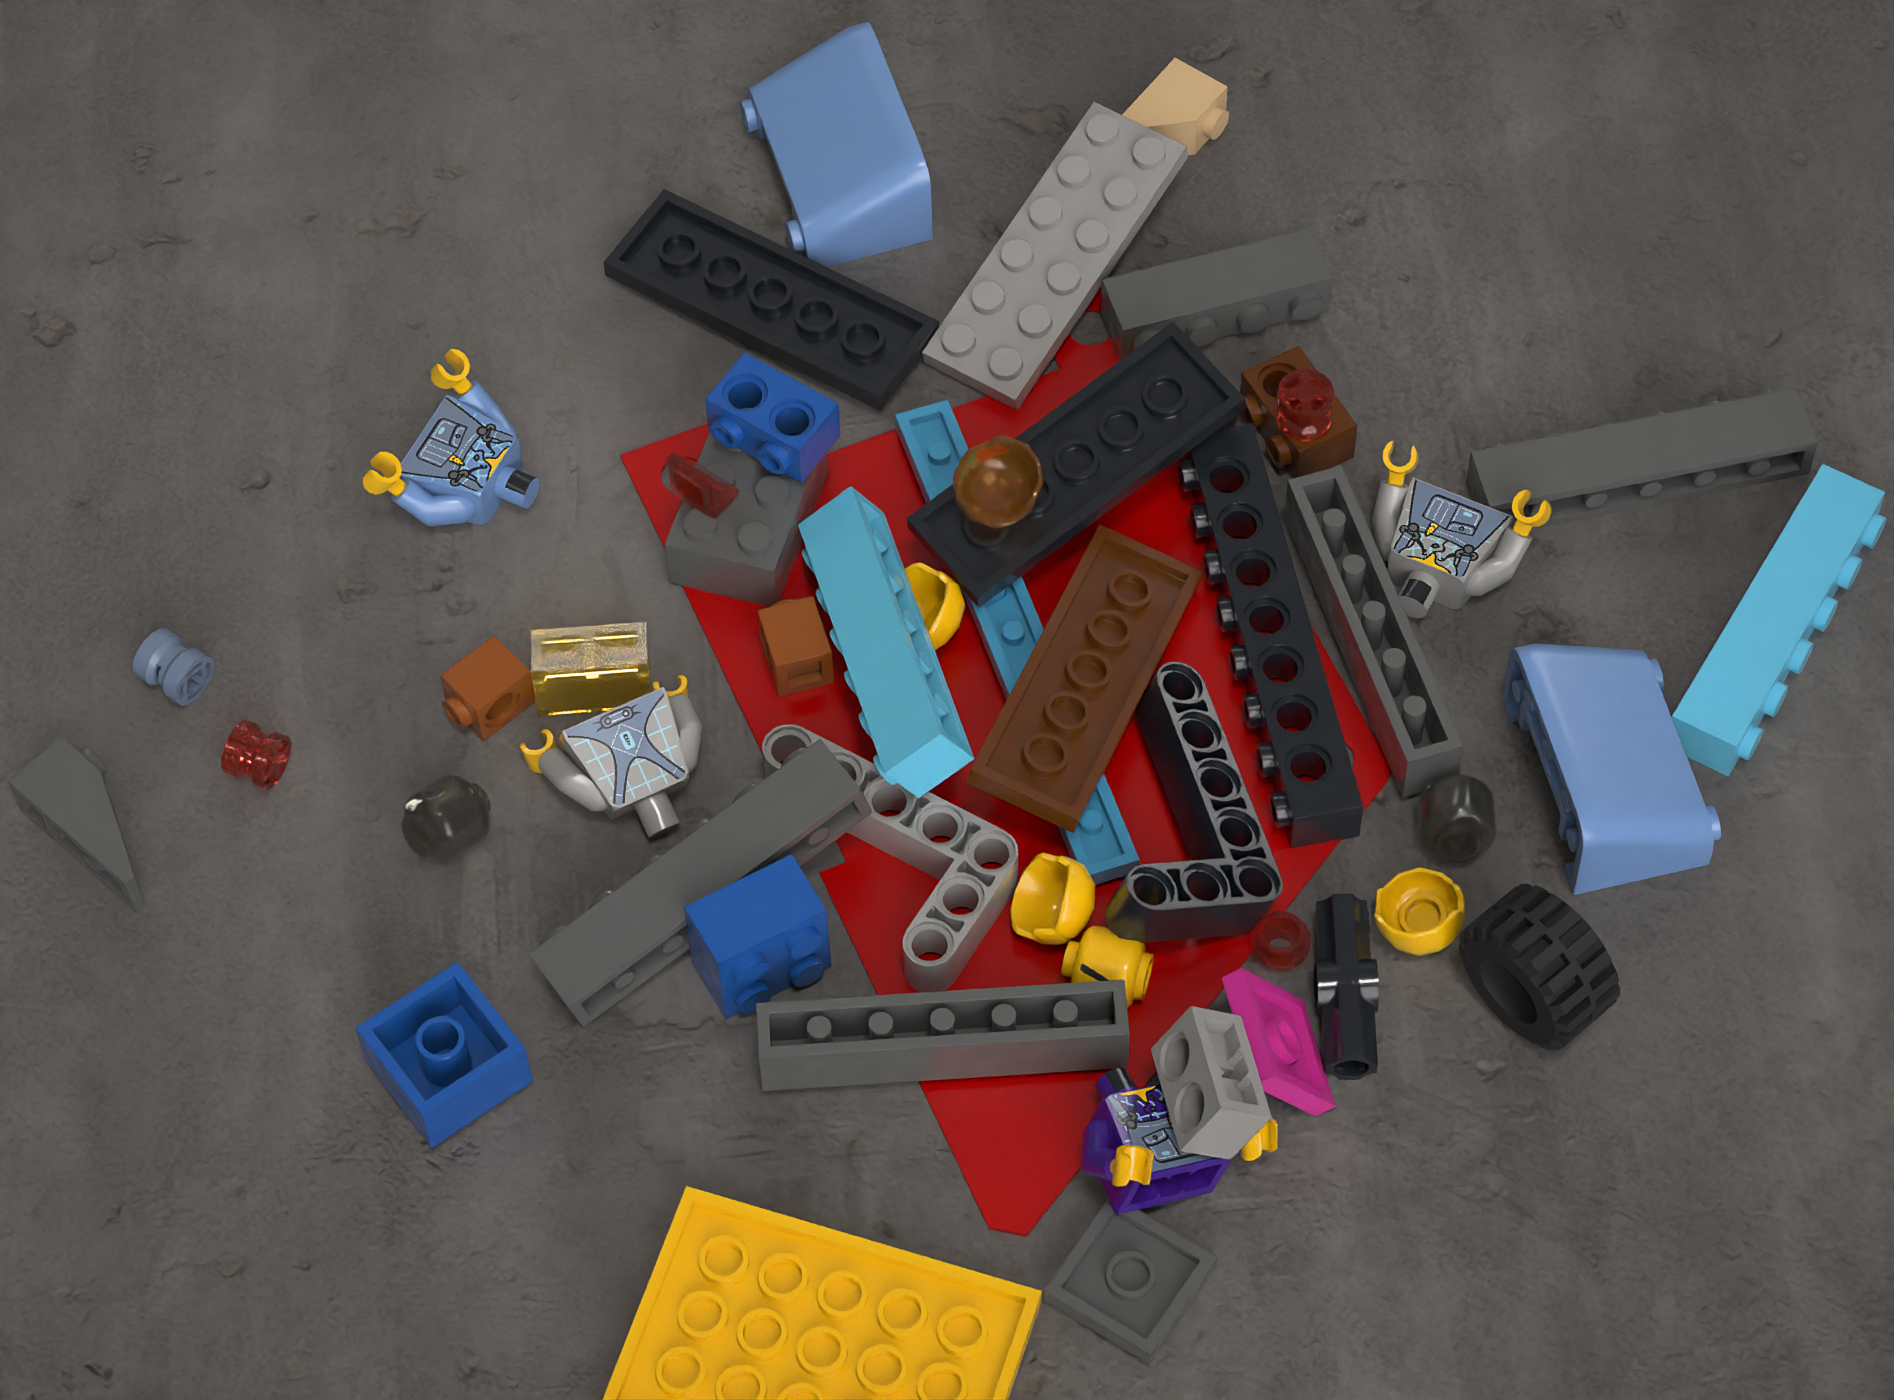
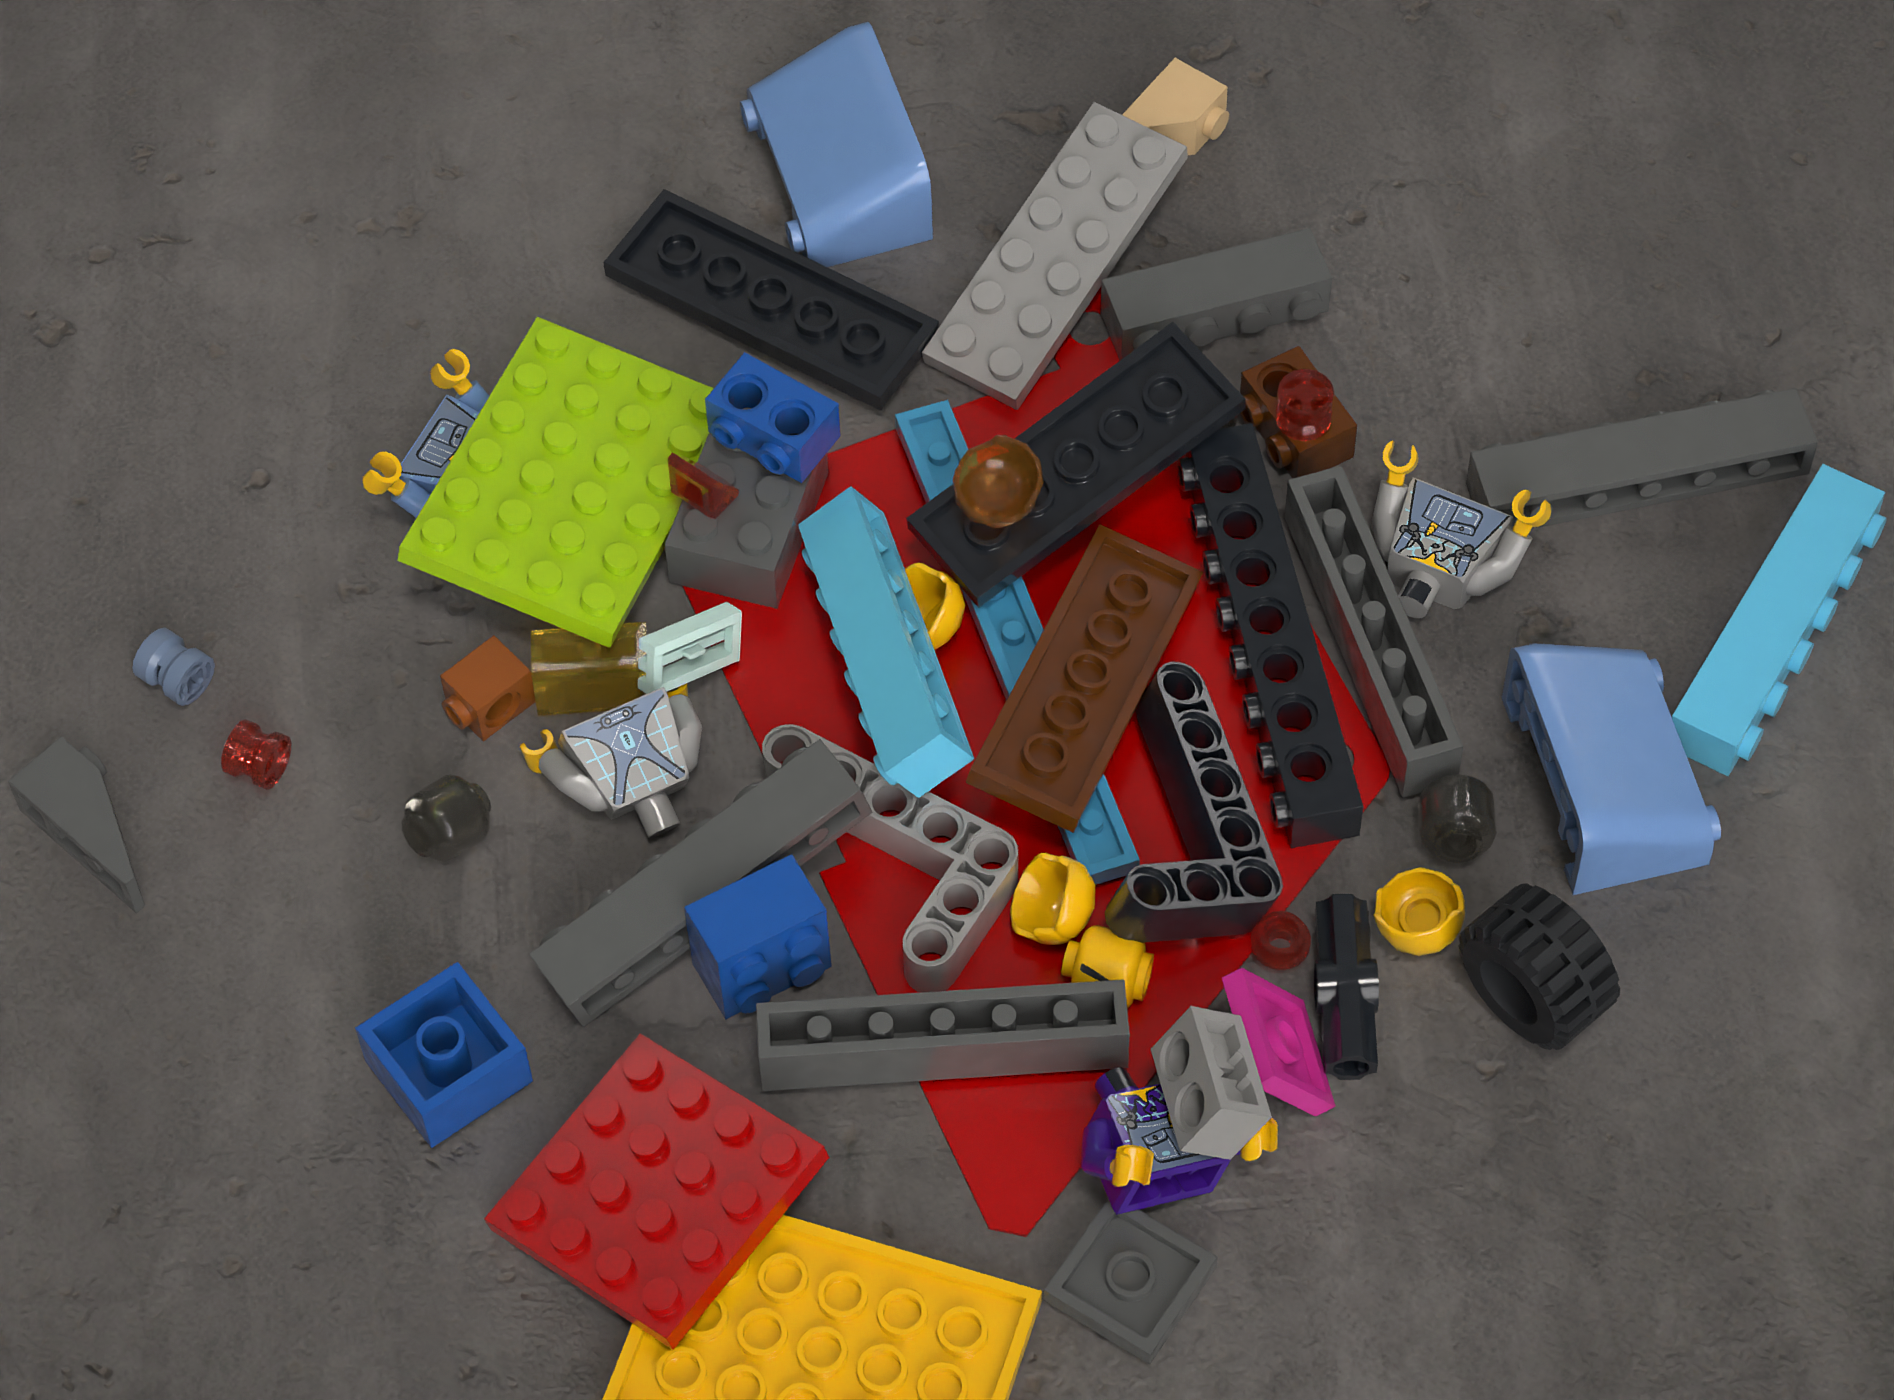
dark orange brick [757,596,834,697] -> none
none -> lime plate [397,317,714,648]
none -> red plate [484,1034,830,1350]
none -> light aqua tile [638,602,742,694]

